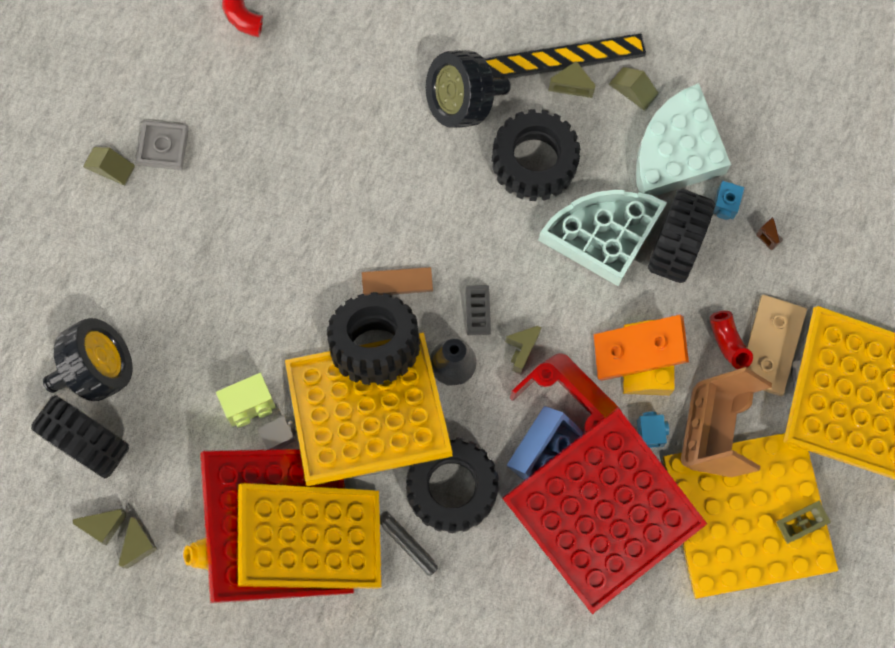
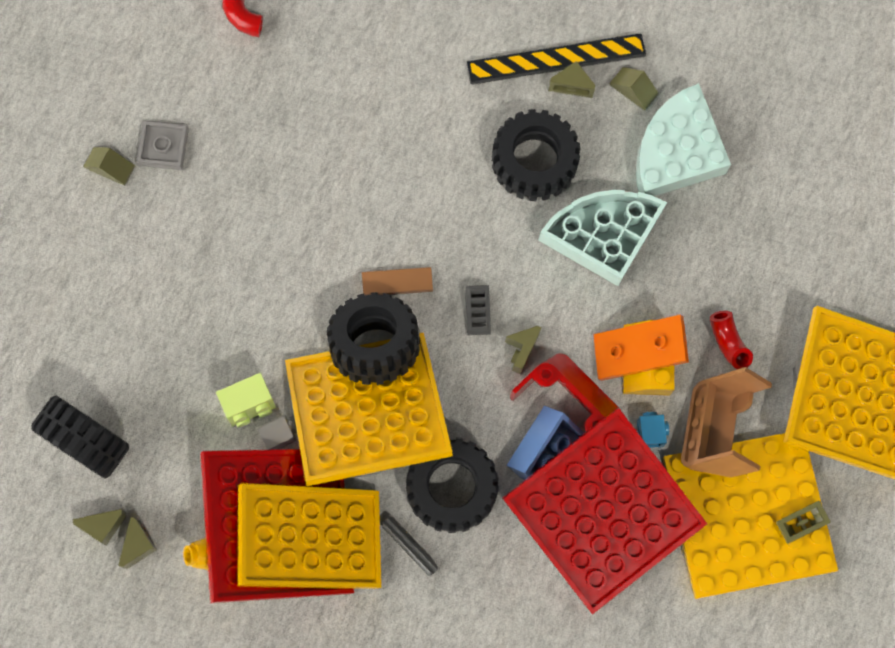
black wheel [43,318,133,401] -> none
black wheel [426,50,511,128] -> none
black cone [430,339,476,386] -> none
black tyre [647,189,716,283] -> none
dark azure brick [713,181,745,220] -> none
tan plate [747,294,807,397] -> none
reddish brown slope [756,217,783,250] -> none

